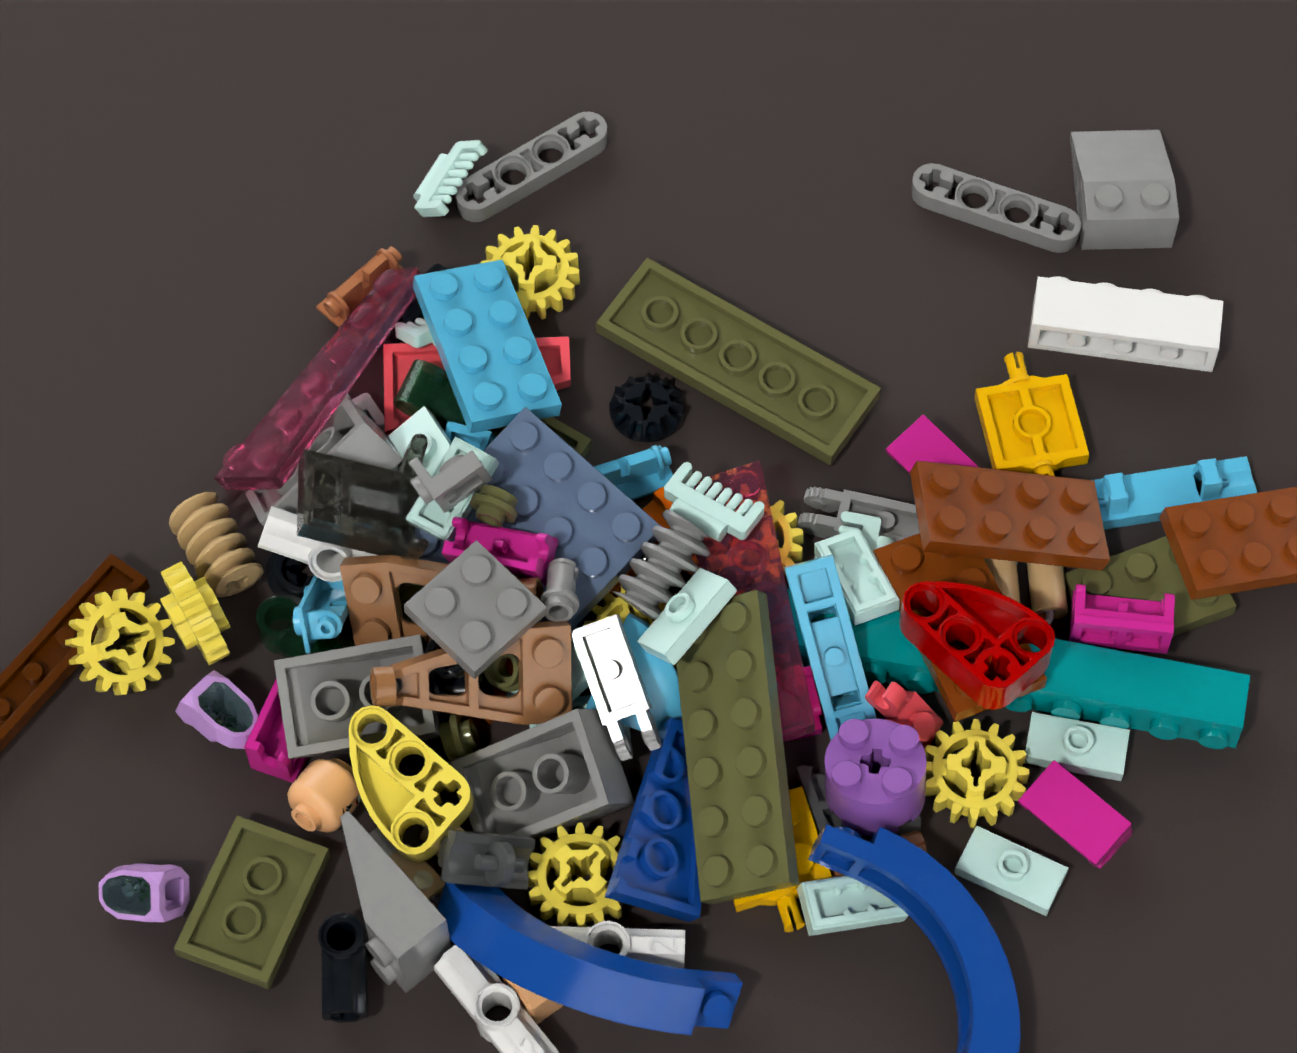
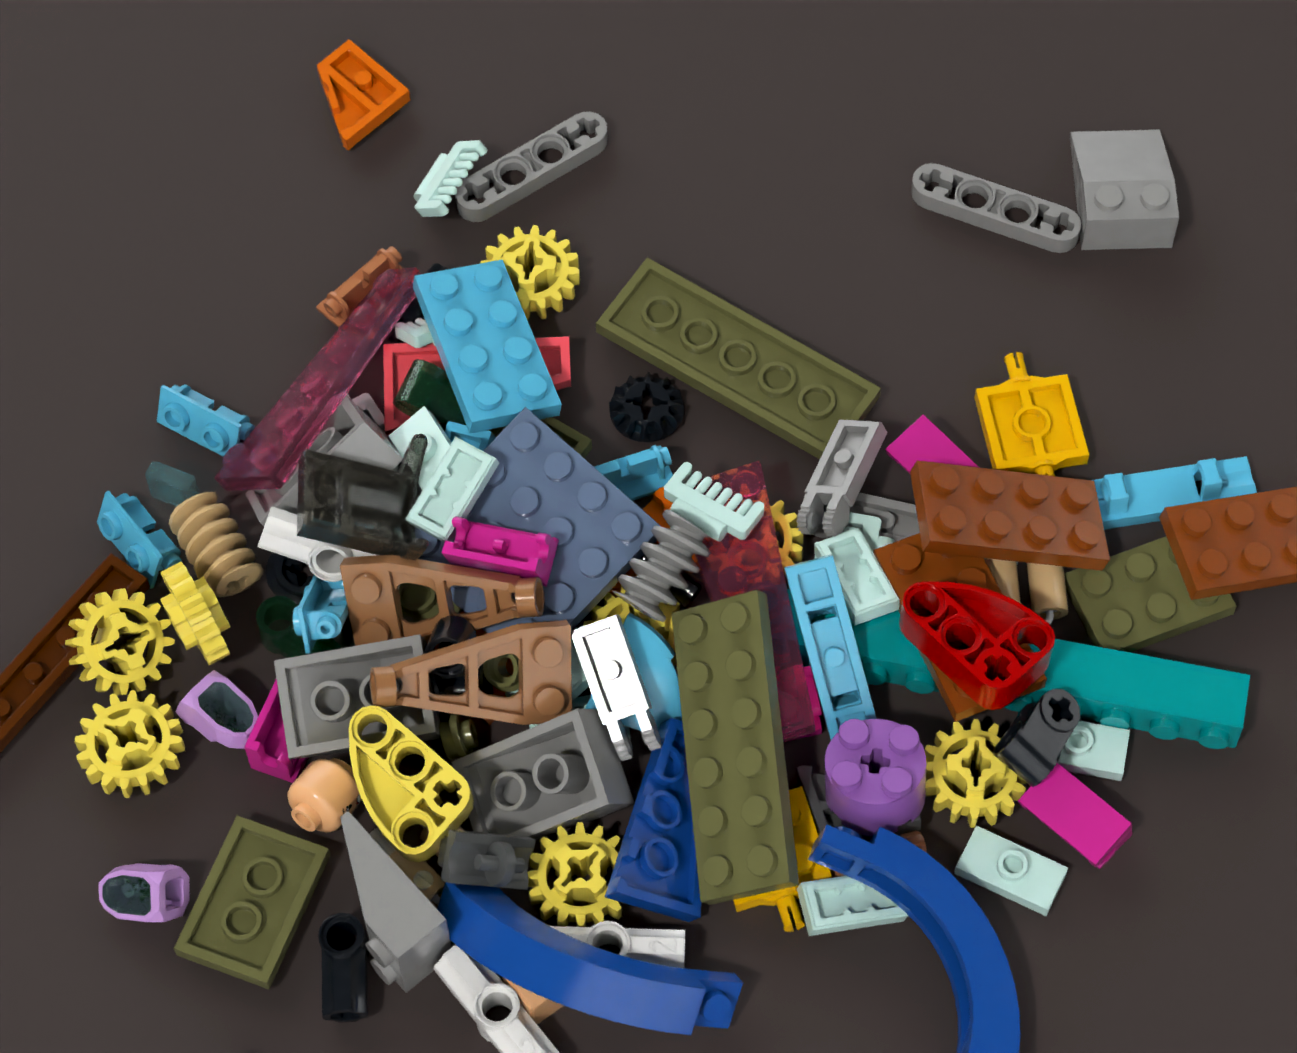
light grey plate [404,540,547,679] -> none
light grey bracket [409,450,493,513] -> none
olive plate [470,485,518,527] -> none
light grey pin [540,558,579,622] -> none
light aqua plate [637,568,737,665] -> none
coral plate [865,681,944,750] -> none
white brick [1027,276,1224,372] -> none
dark pink hinge [1069,584,1175,654] -> none
none -> light yellow gear [75,690,185,798]
none -> medium azure hinge [97,491,182,589]
none -> clear light blue tile [145,461,199,506]
none -> medium azure hinge [157,384,255,462]
none -> orange wing [317,39,411,150]
none -> light grey hinge [796,420,888,536]
none -> black piece [993,688,1080,787]

